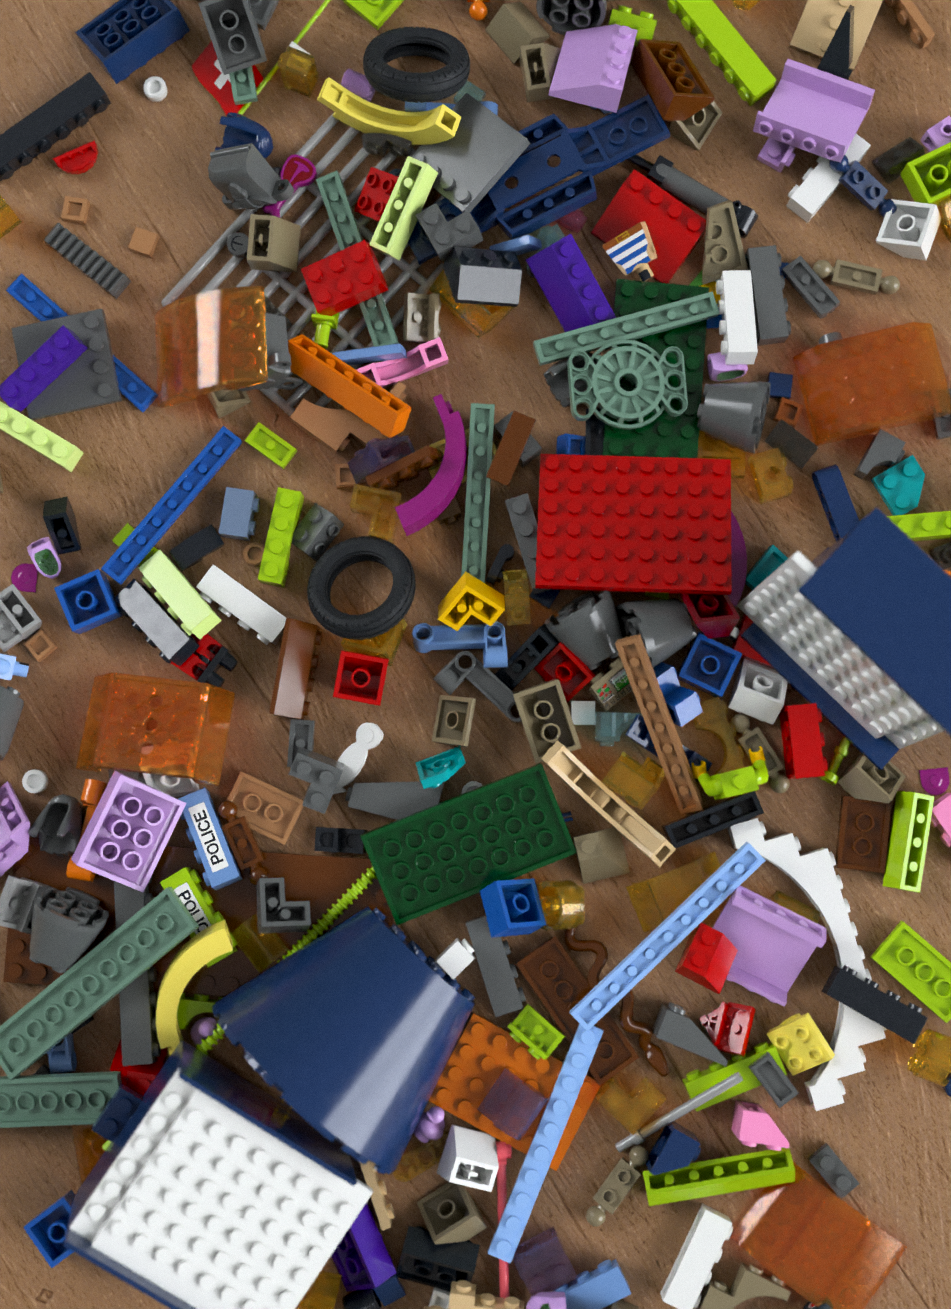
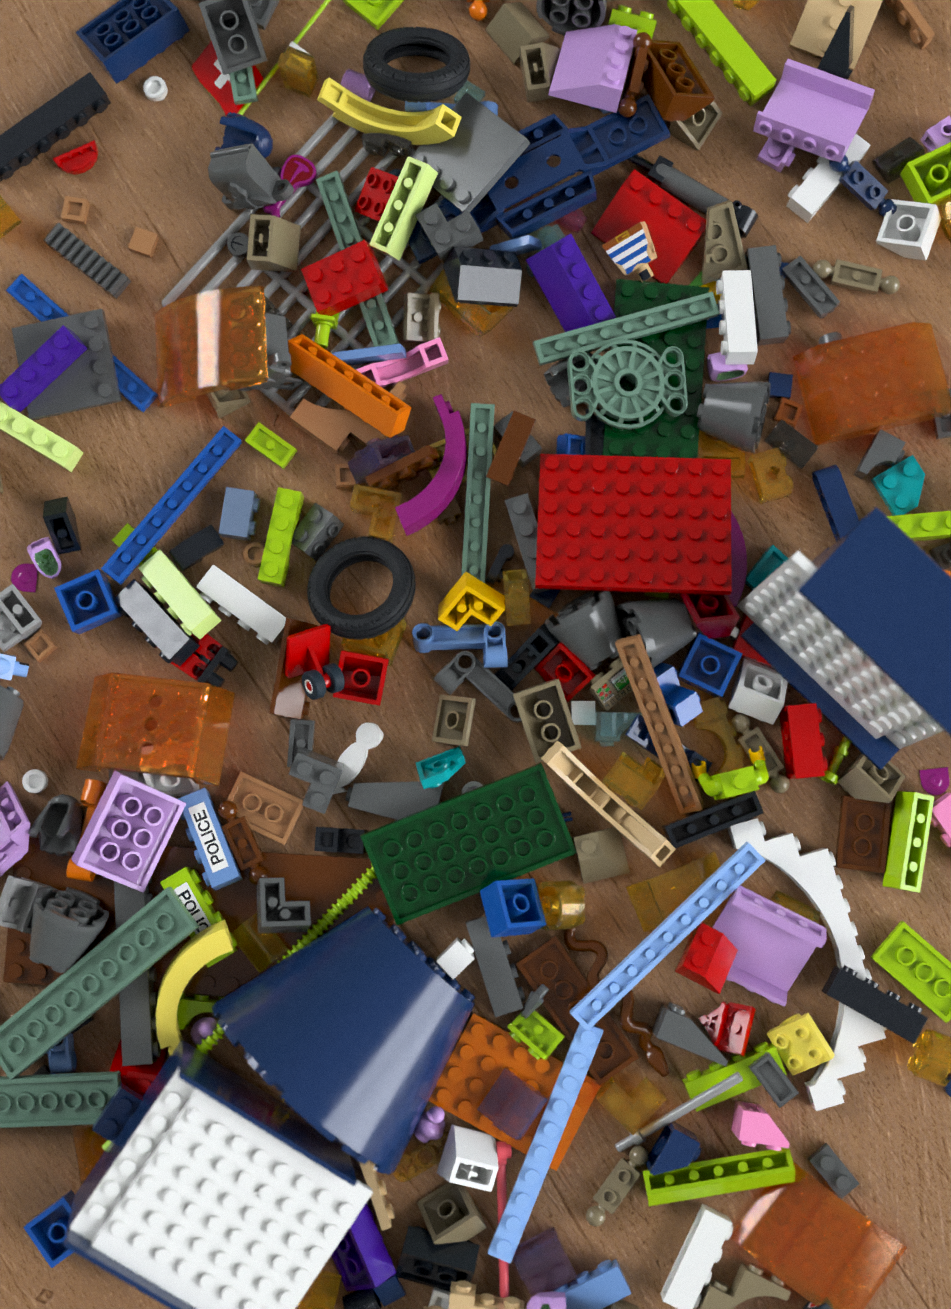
none -> red plate [285,624,345,700]
none -> dark grey bar [520,984,549,1019]
none -> reddish brown plate [618,32,652,117]

